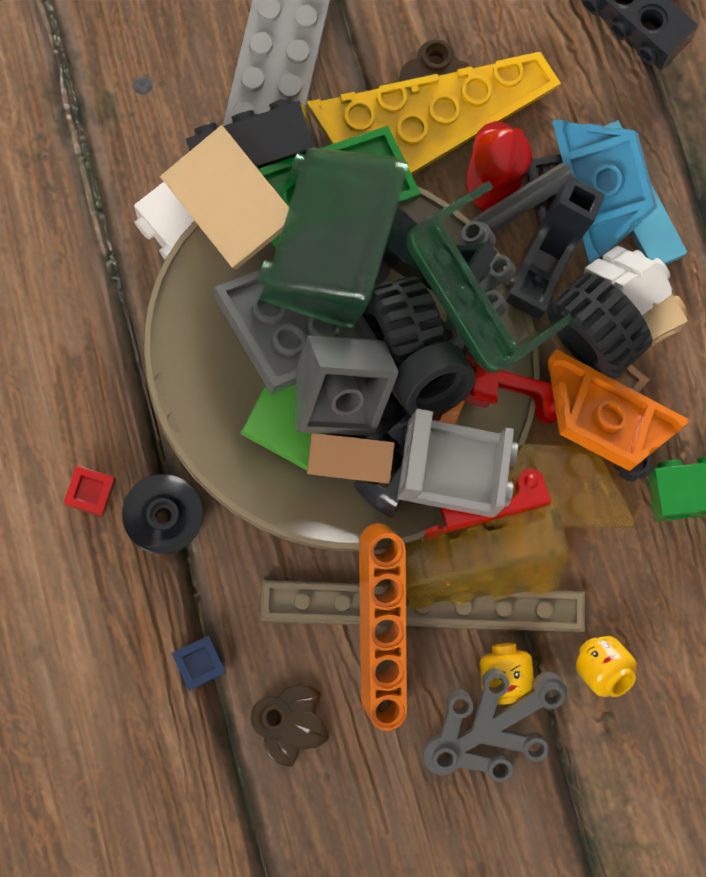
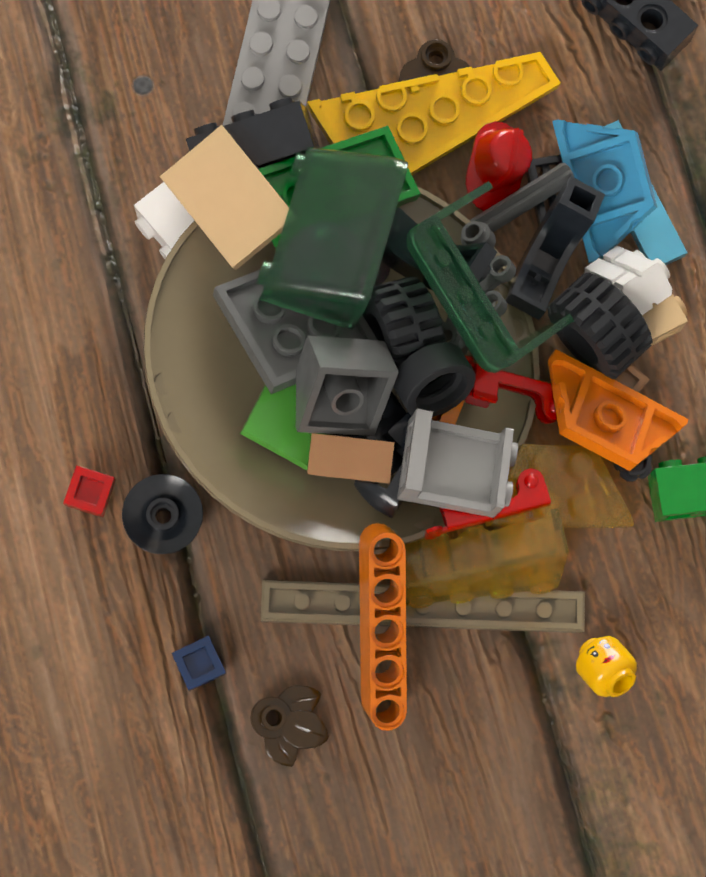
dark grey plant [423,668,567,782] -> none
yellow head [479,643,534,705] -> none

